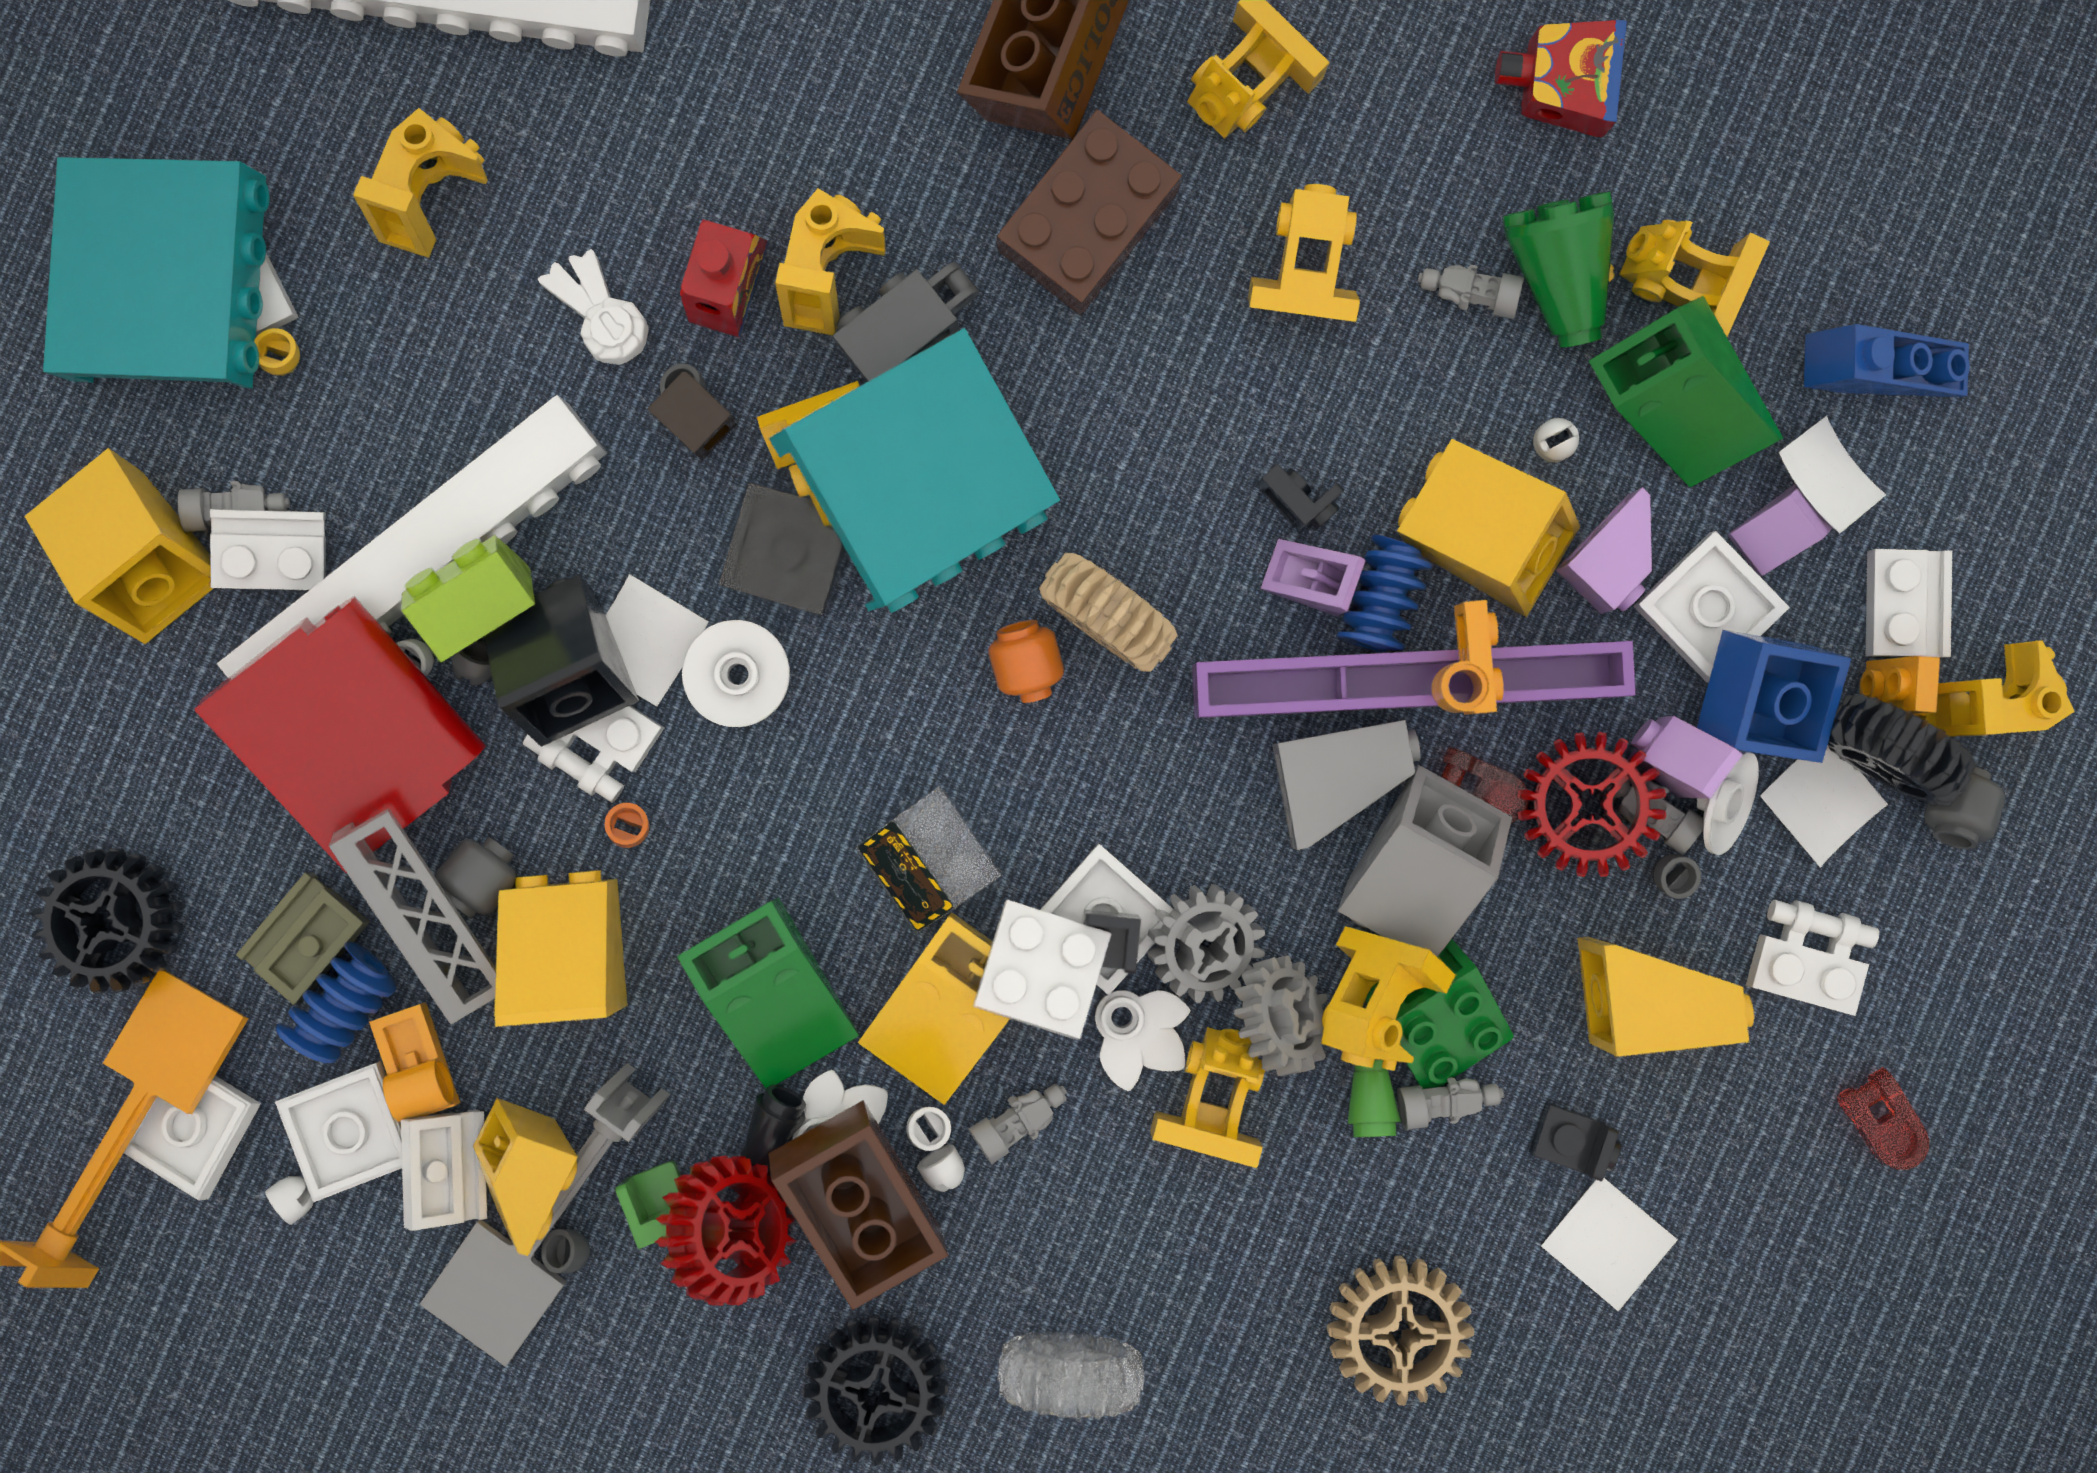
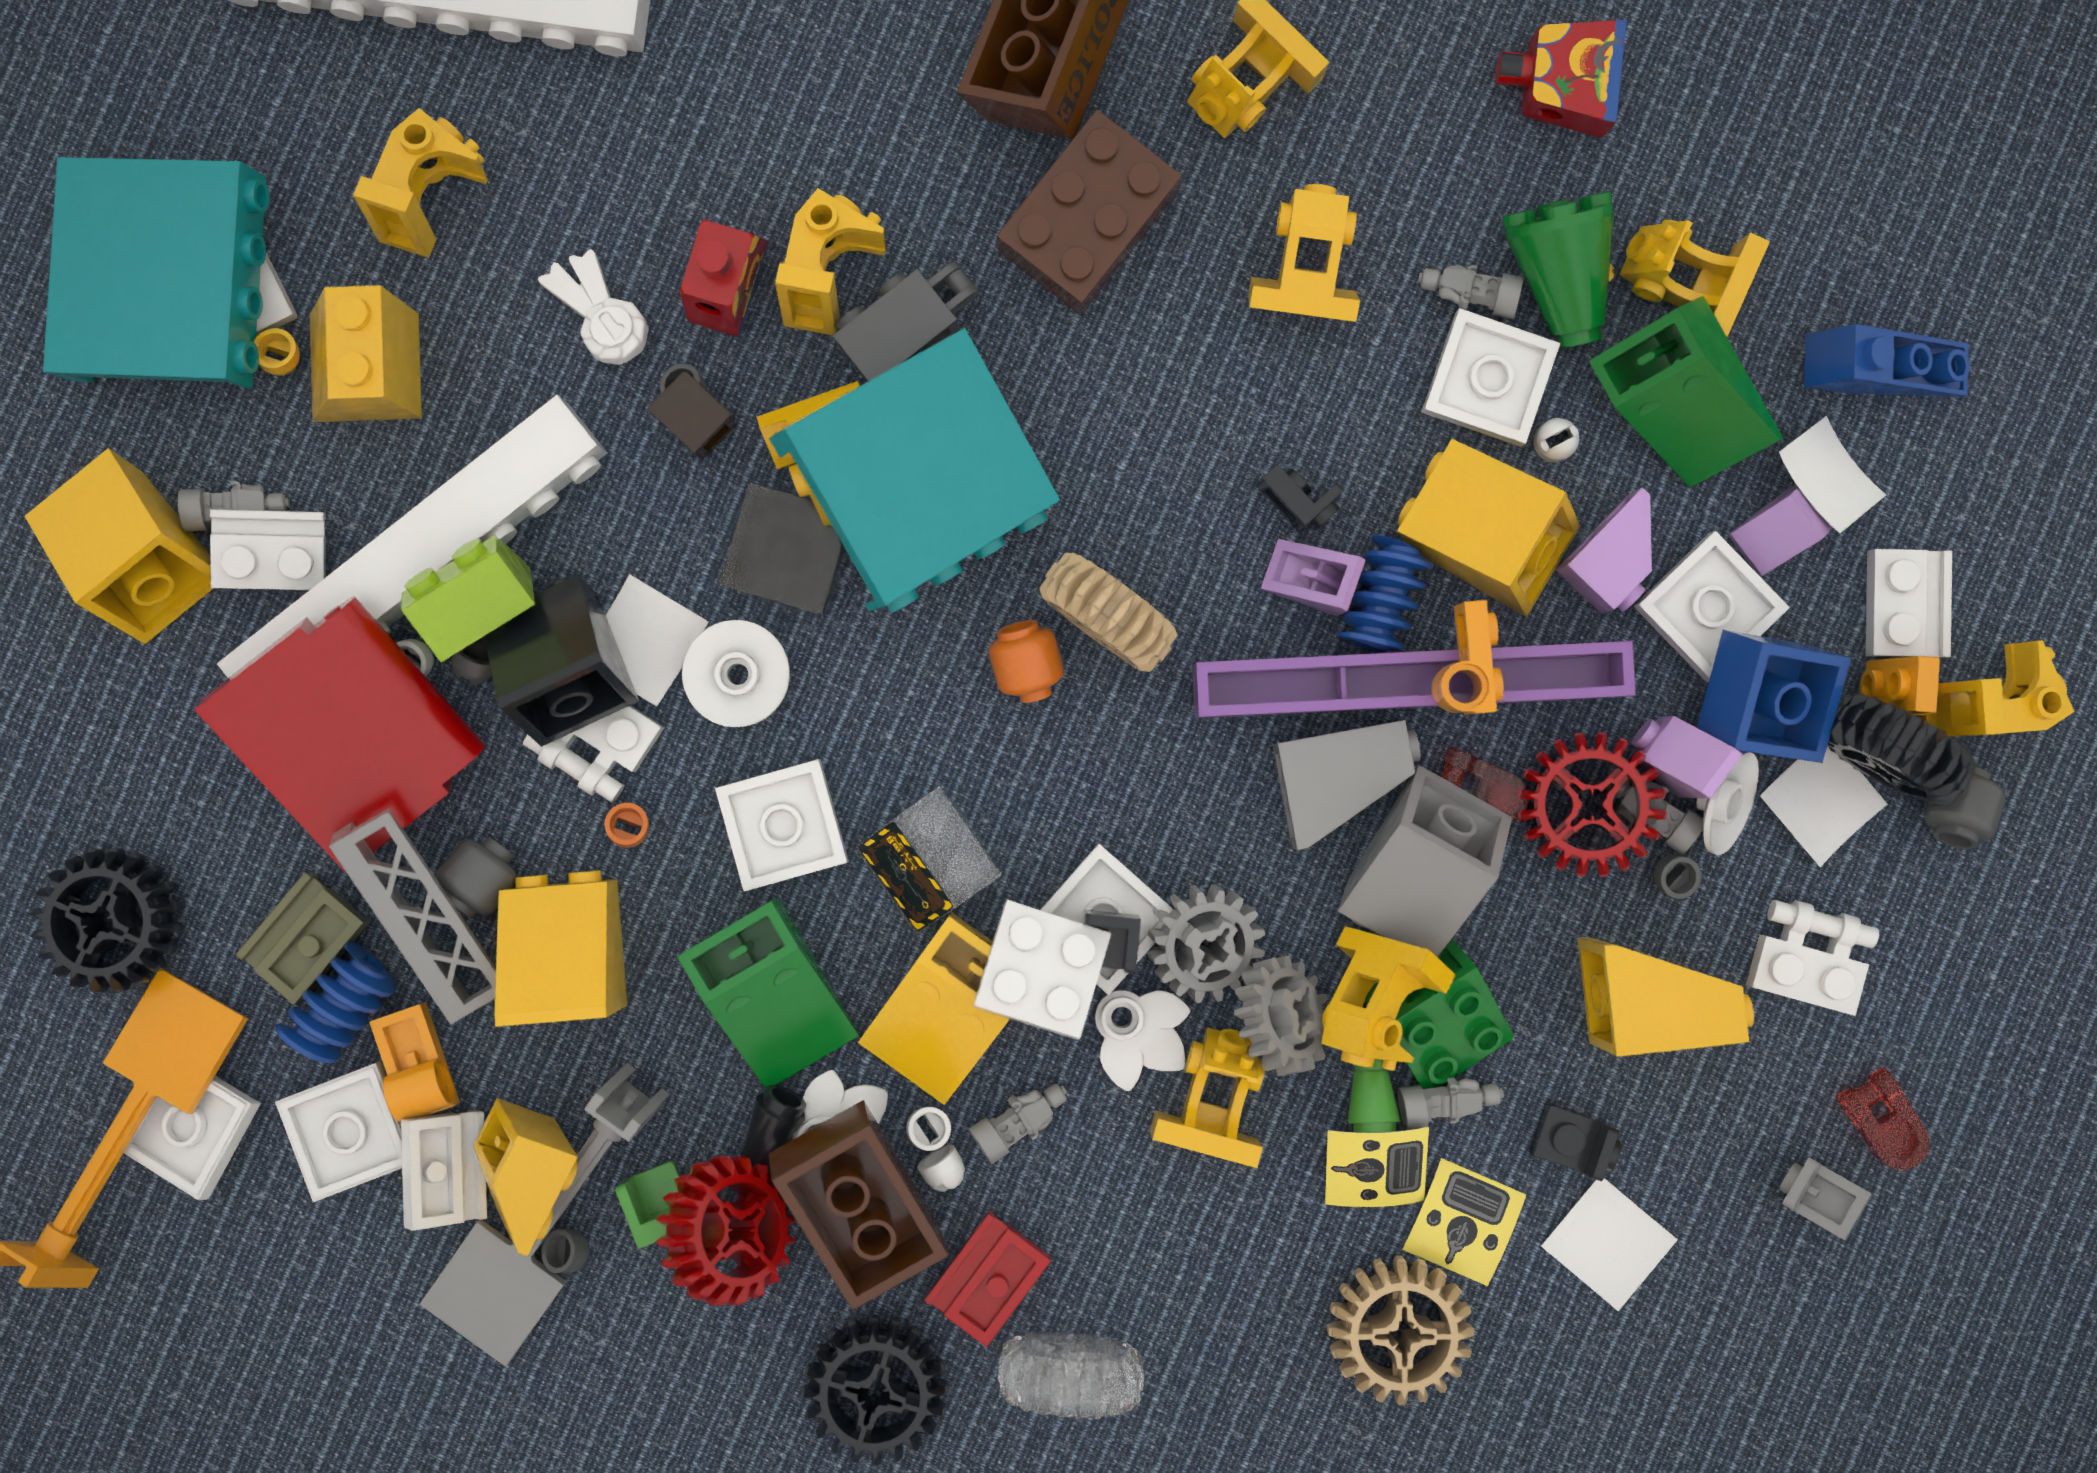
white hinge [265,1176,313,1225] -> none
none -> yellow slope [310,285,422,422]
none -> white plate [715,759,849,891]
none -> red plate [924,1210,1051,1347]
none -> light yellow sticker [1325,1126,1429,1207]
none -> light yellow sticker [1402,1158,1526,1286]
none -> white plate [1421,308,1560,447]
none -> light grey bracket [1779,1157,1872,1241]

